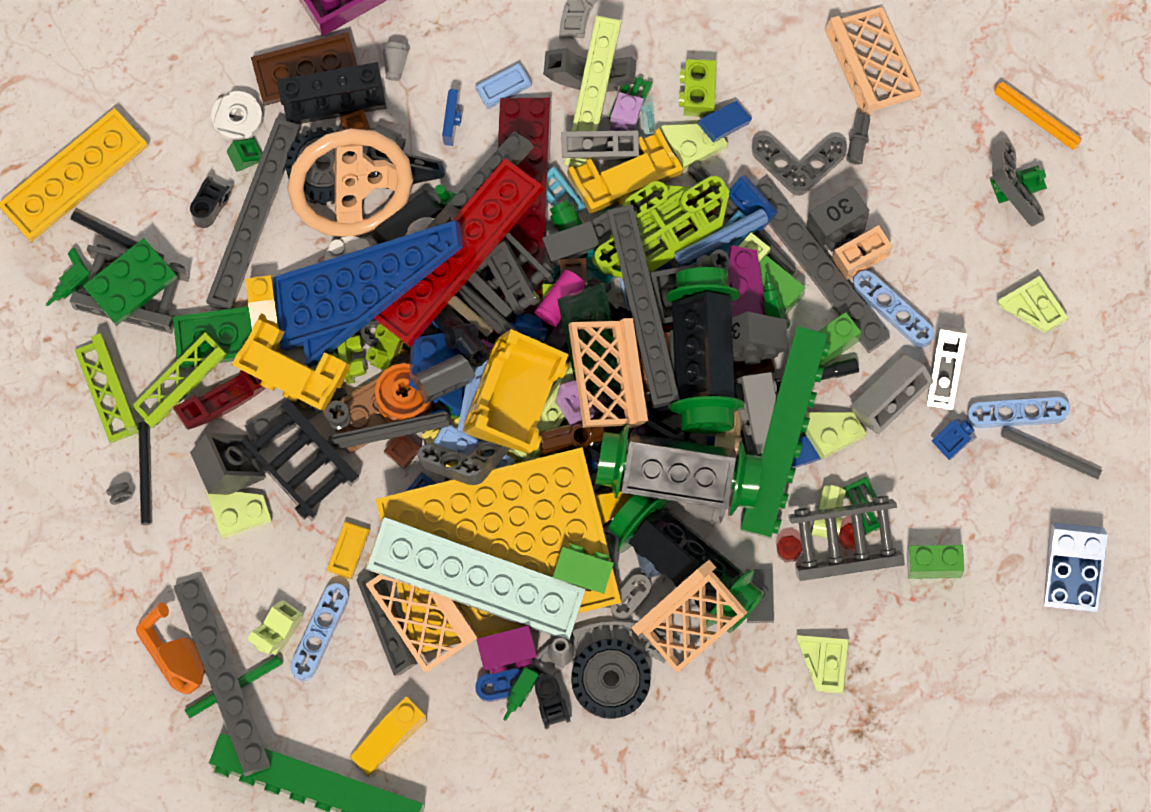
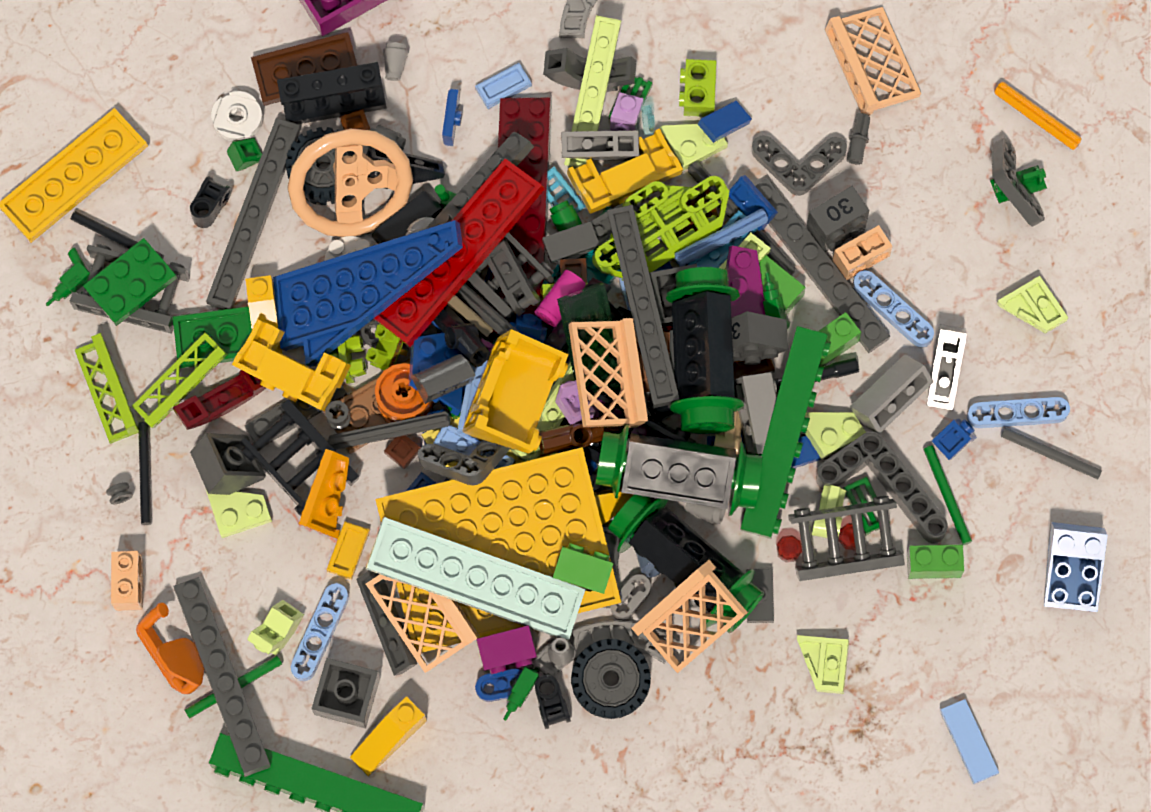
dark grey bush [696,249,730,271] -> none
none -> light nougat brick [111,551,143,611]
none -> light orange wing [299,449,349,539]
none -> dark grey brick [312,658,381,728]
none -> dark grey beam [816,431,948,543]
none -> green bar [923,445,972,545]
none -> light blue tile [940,699,999,784]

